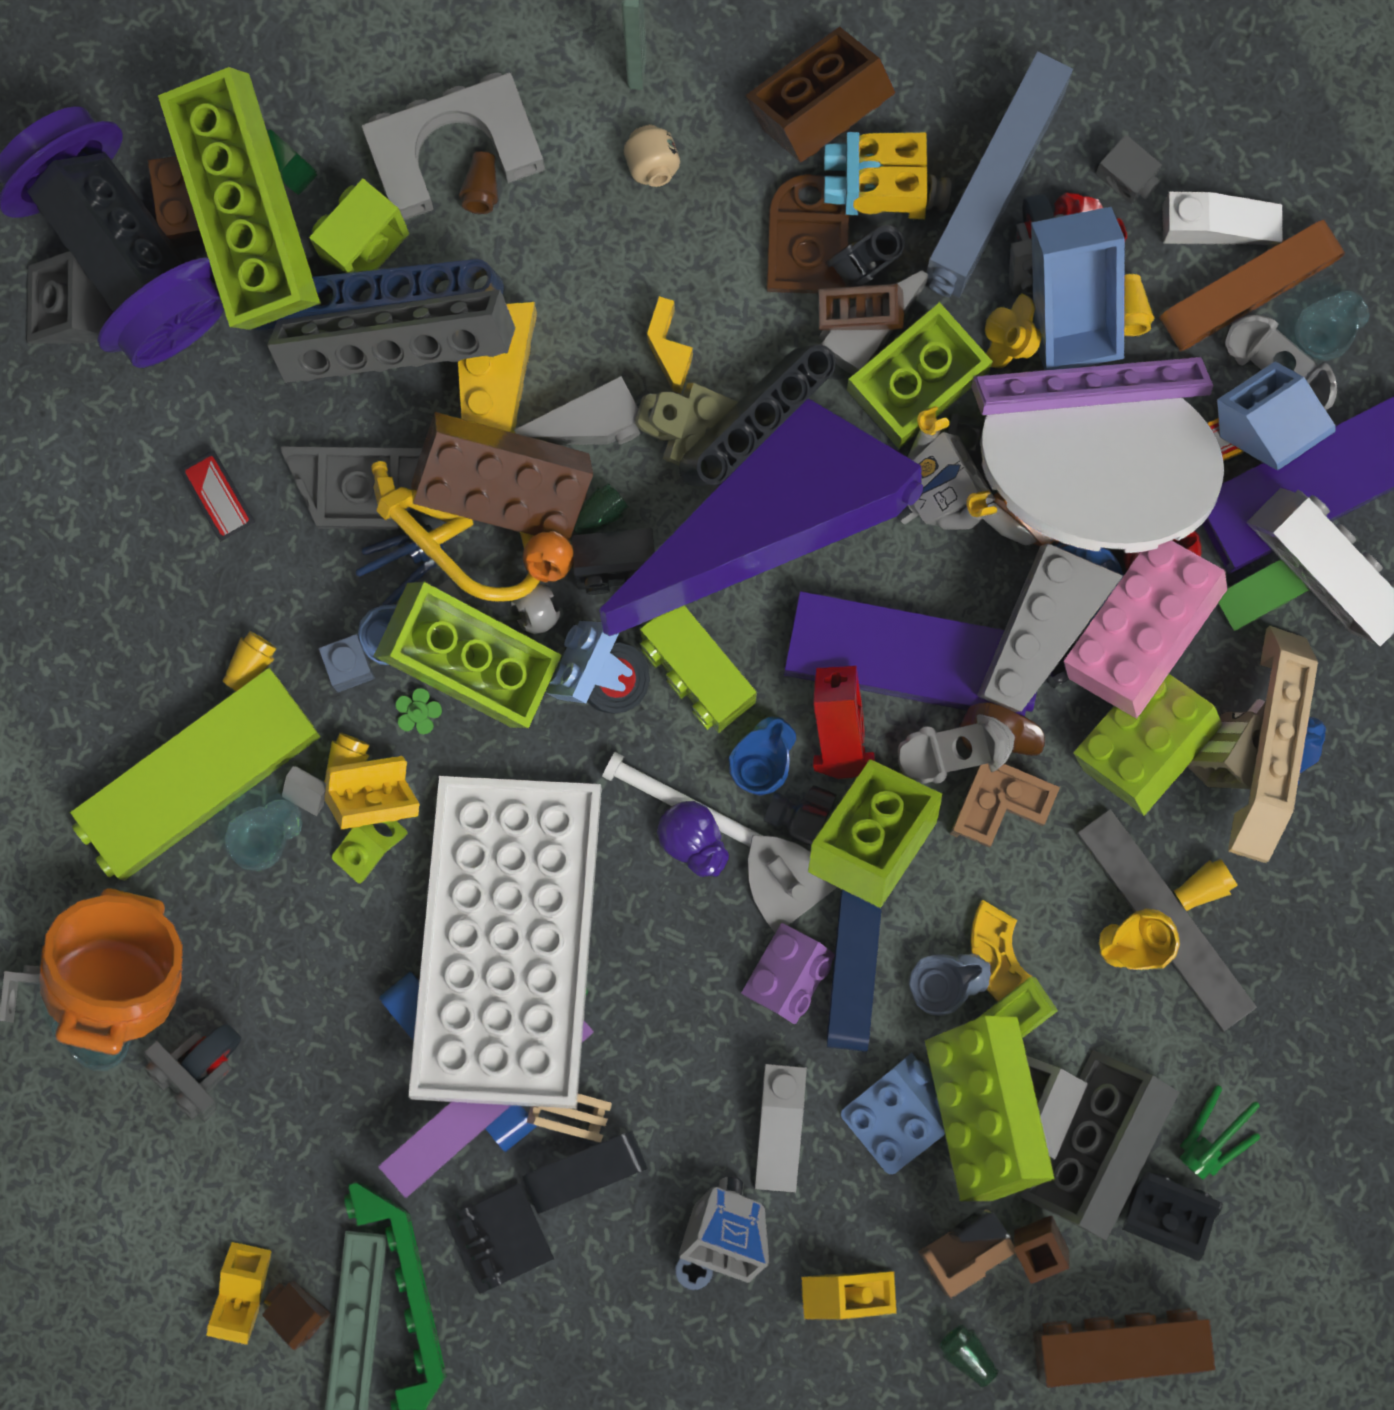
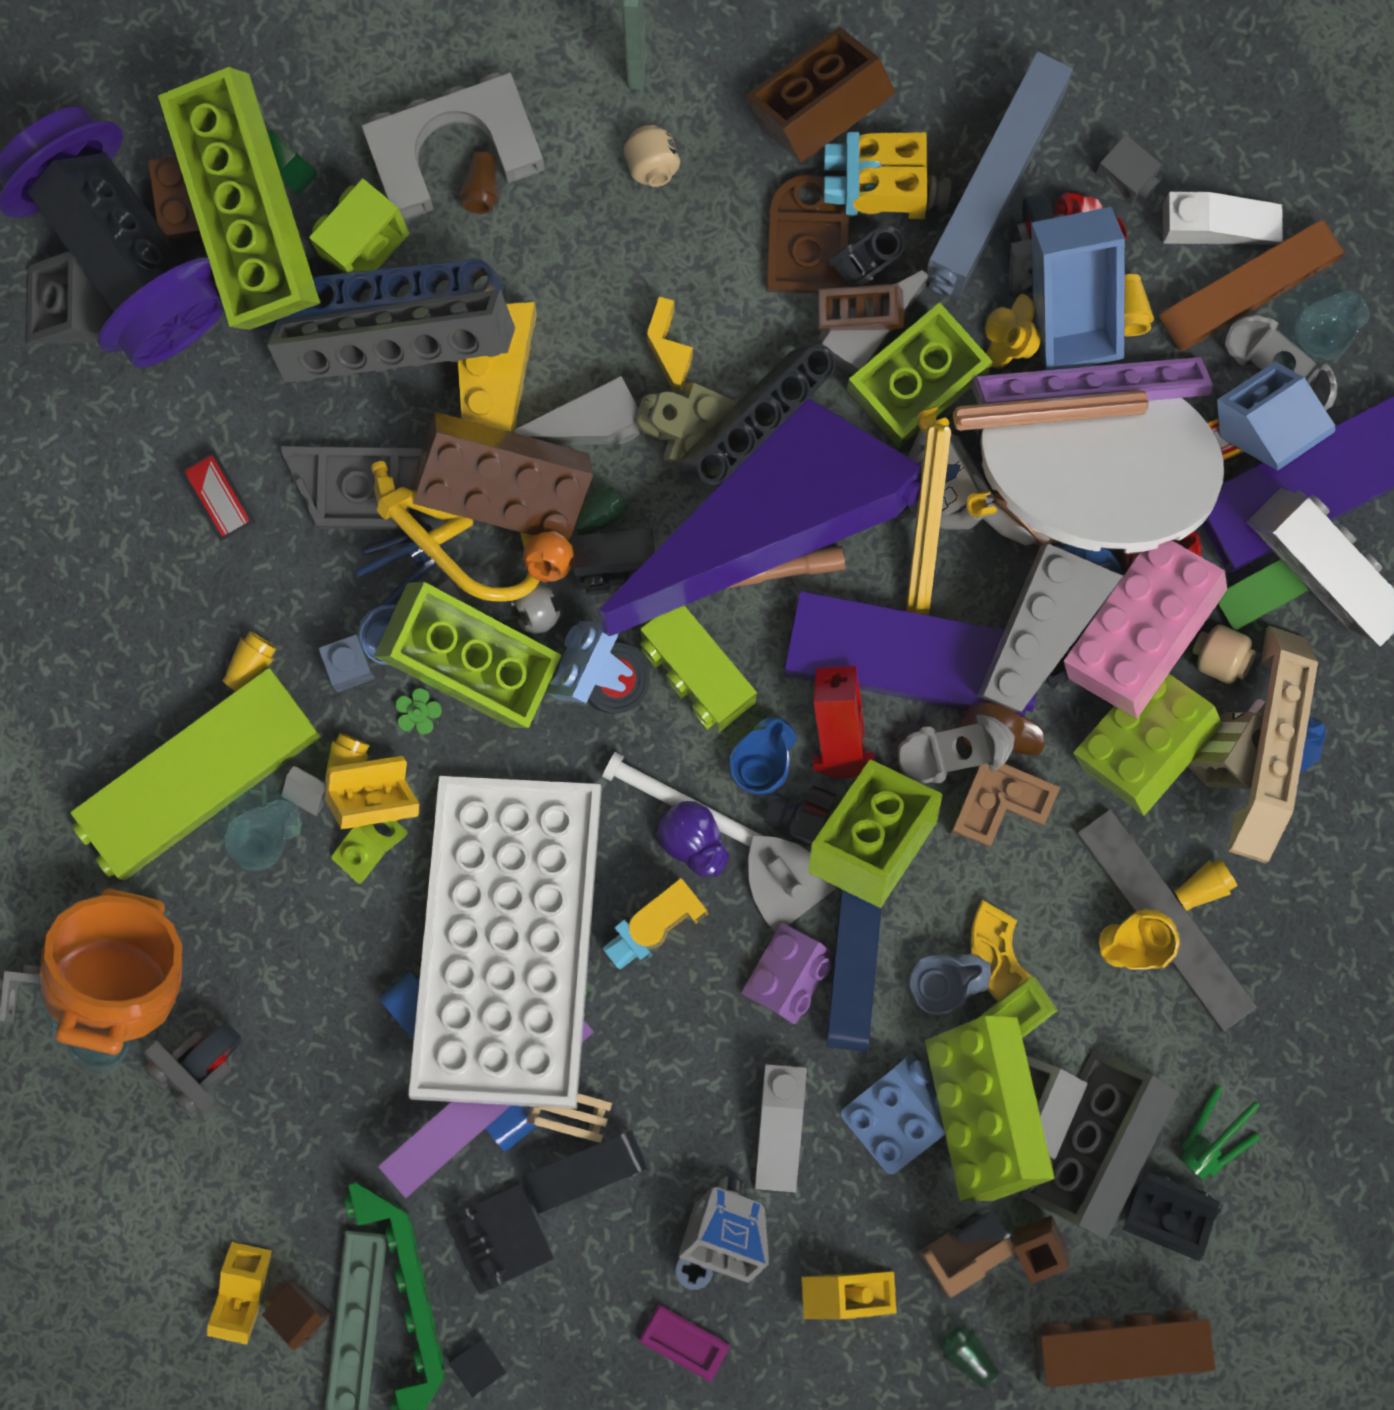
none -> black tile [449,1338,507,1398]
none -> yellow hips [602,878,709,970]
none -> magenta tile [638,1304,731,1382]
none -> nougat piece [727,546,845,588]
none -> yellow axle [906,424,951,616]
none -> nougat axle [953,390,1149,430]
none -> tan head [1193,625,1256,684]

